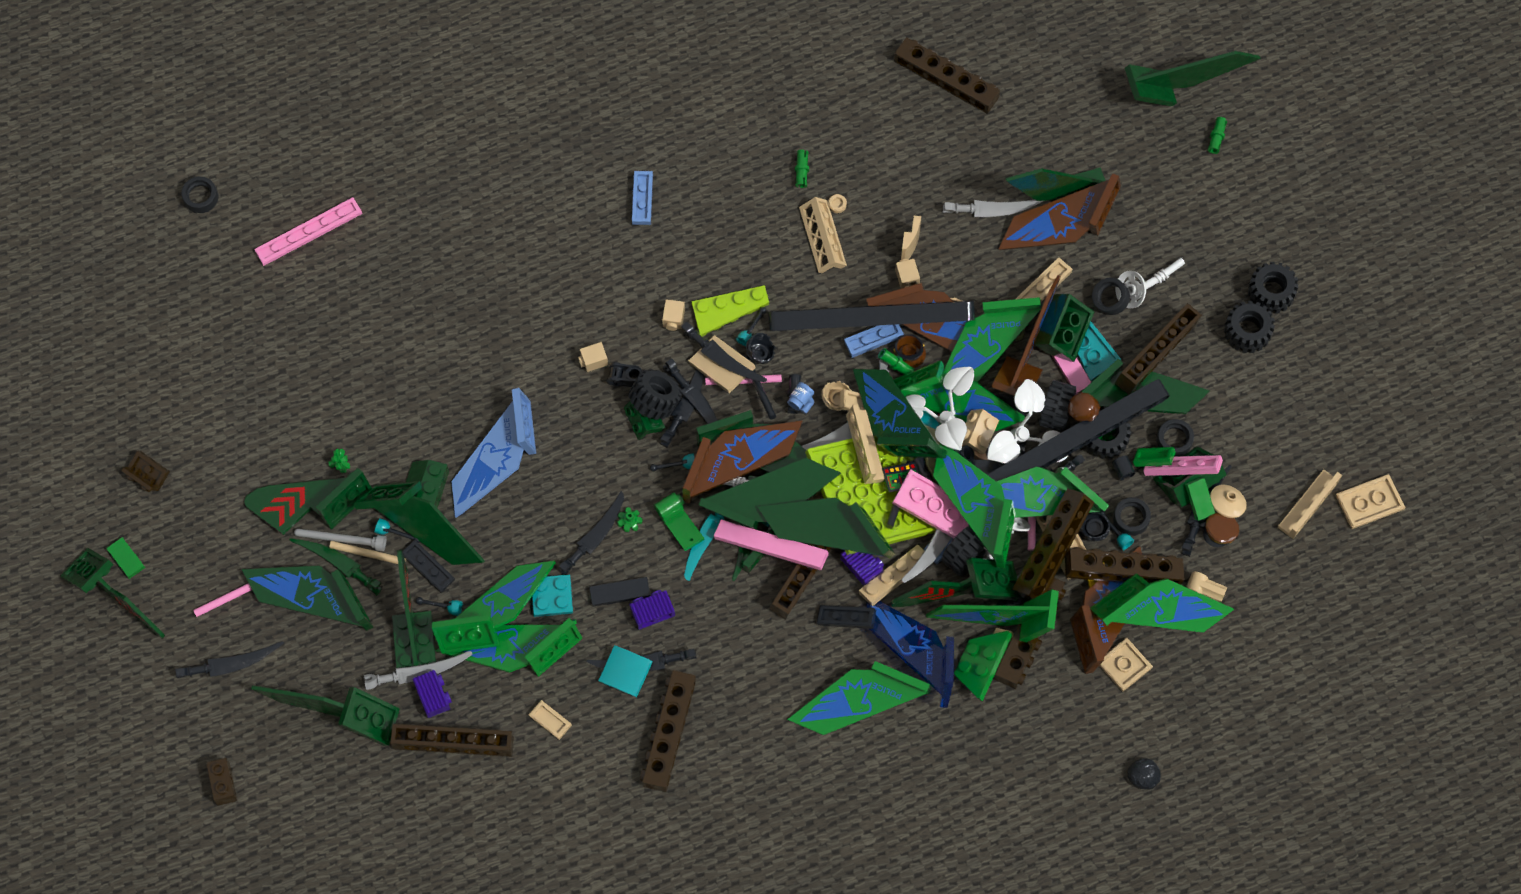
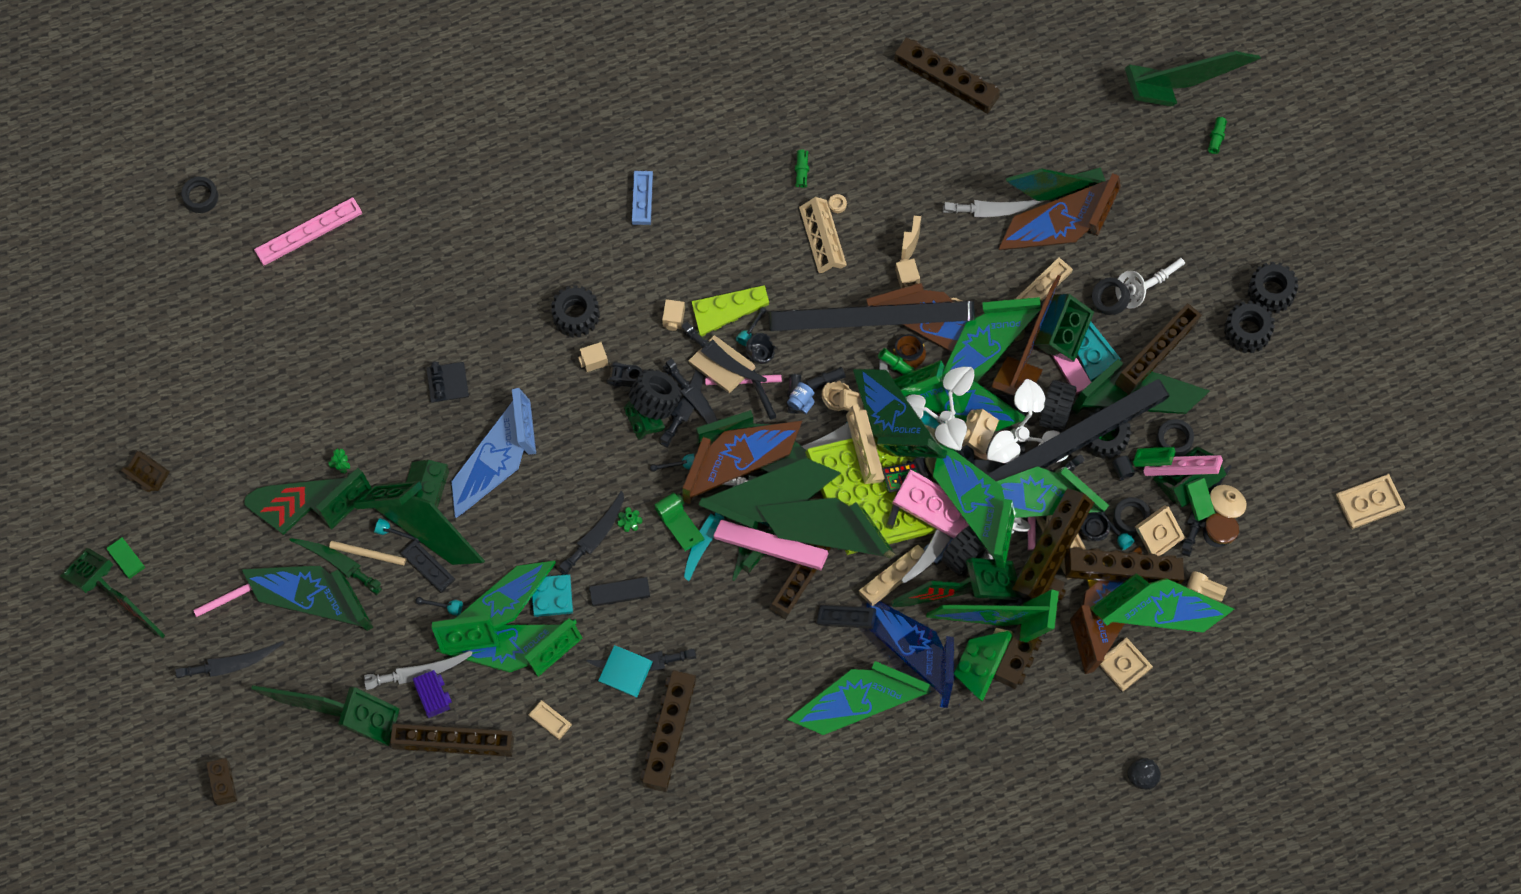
light grey piece [294,529,386,551] -> none
dark green piece [392,550,436,668] -> none
dark purple brick [630,590,675,630] -> none
dark purple brick [840,551,884,586] -> none
medium blue plate [844,324,904,358] -> none
reddish brown hair [1068,392,1100,422] -> none
tan fence [1278,470,1342,539] -> none
none -> black hinge [427,362,469,403]
none -> black tyre [551,285,600,337]
none -> black pin [806,367,846,390]
none -> tan plate [1135,505,1185,556]

